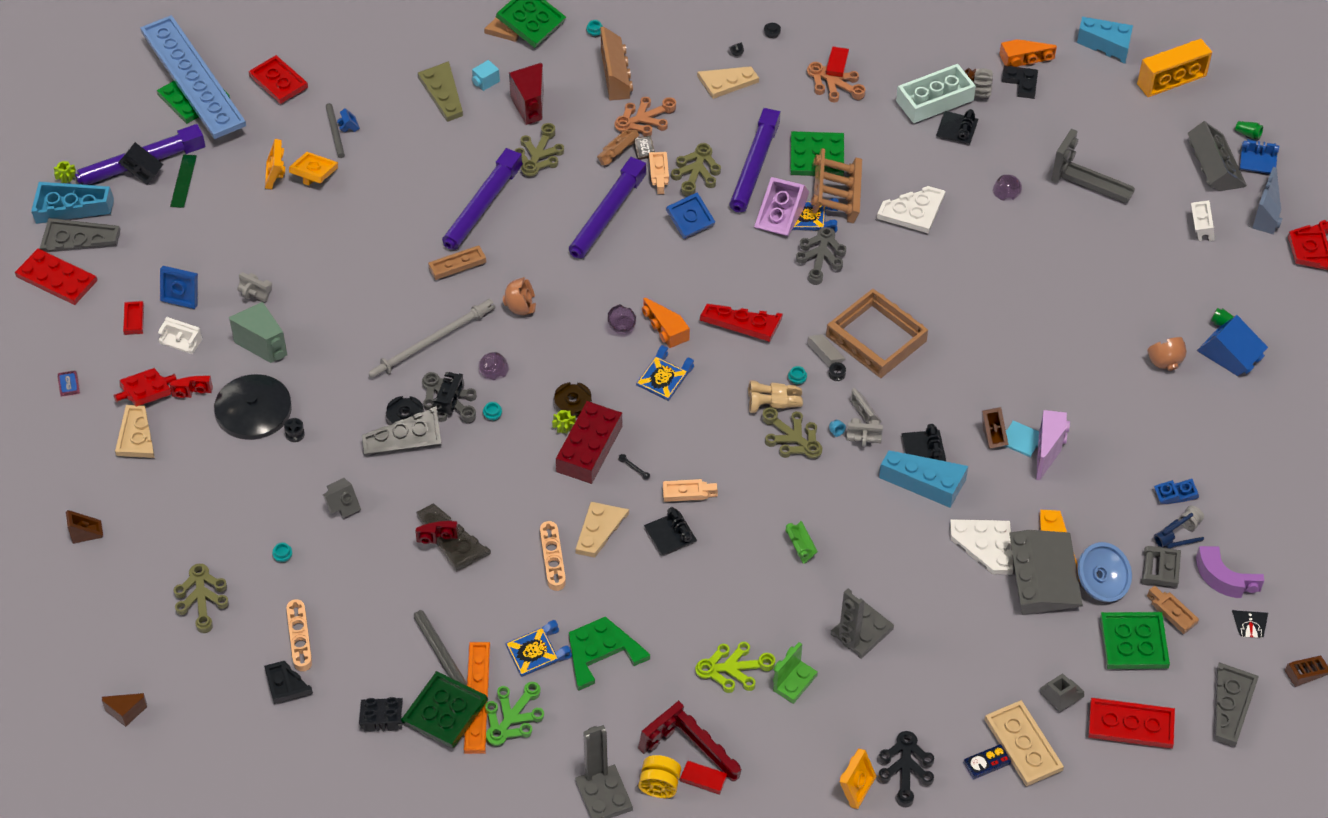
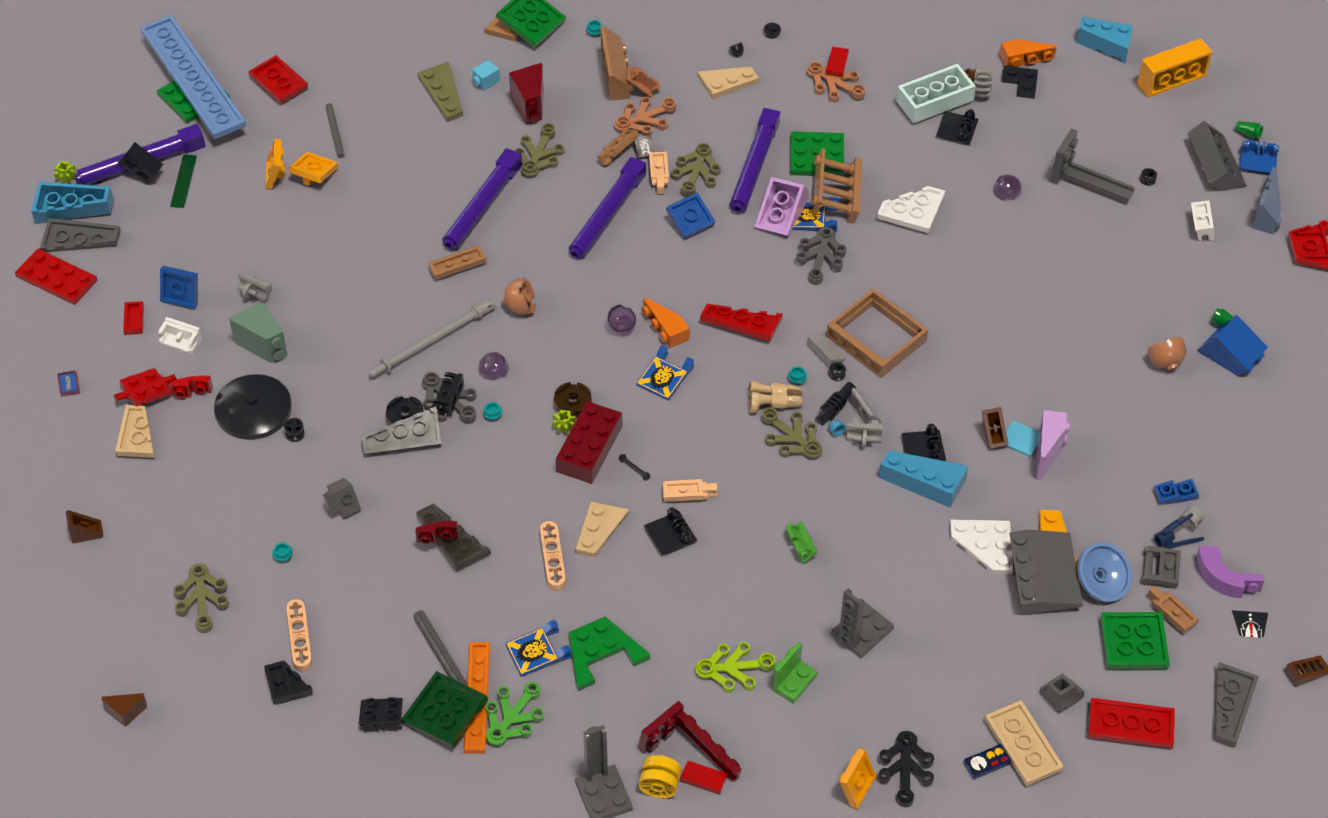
blue tile [337,108,360,132] -> none
none -> nougat hinge [627,67,660,98]
none -> black hinge [815,382,856,424]
none -> black bush [1140,168,1157,186]

